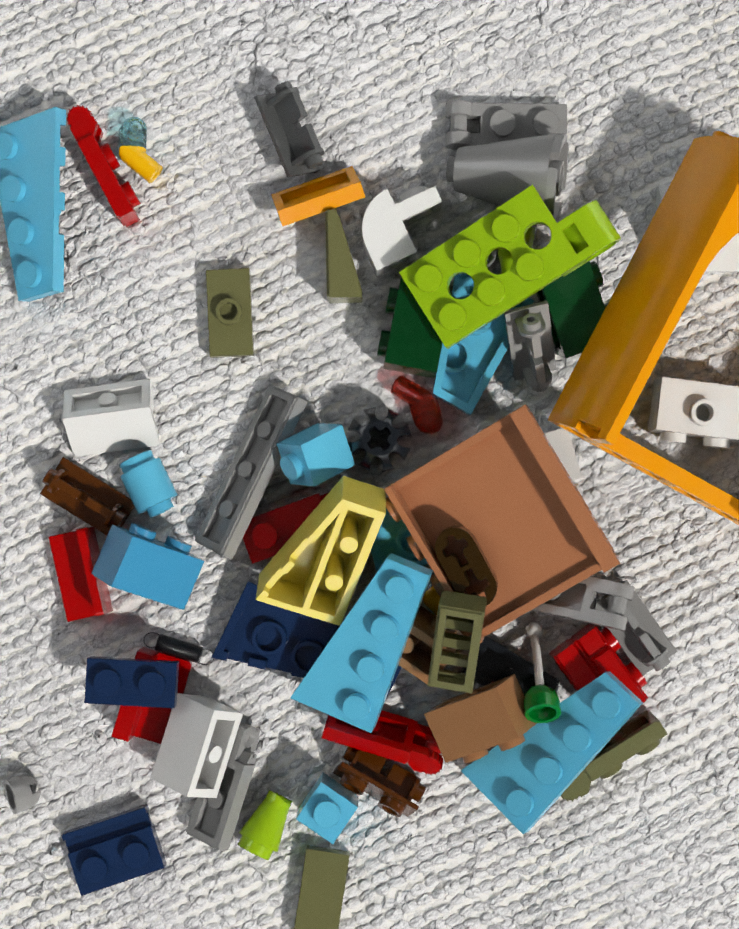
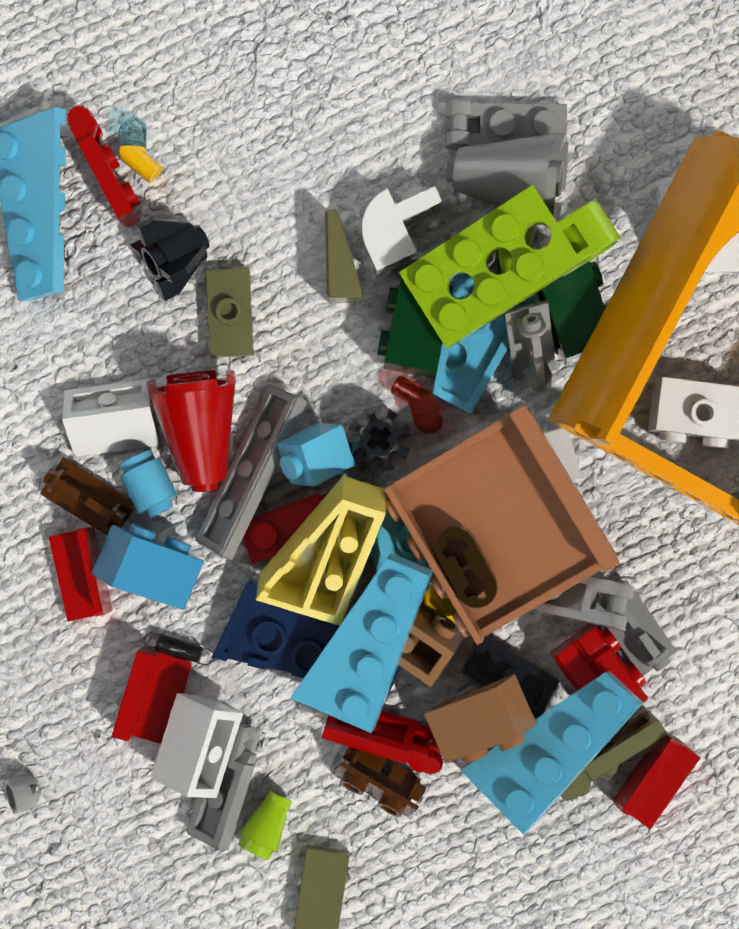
dark blue plate [61,804,167,896] -> none
dark blue plate [84,656,179,708] -> none
dark grey hinge [254,81,325,177] -> none
light orange tile [271,166,365,226] -> none
medium azure brick [296,772,359,844] -> none
olive slope [427,591,487,694] -> none
green hinge [524,622,561,723] -> none
none -> black brick [130,217,210,301]
none -> red cone [146,370,236,492]
none -> red panel [612,734,701,830]

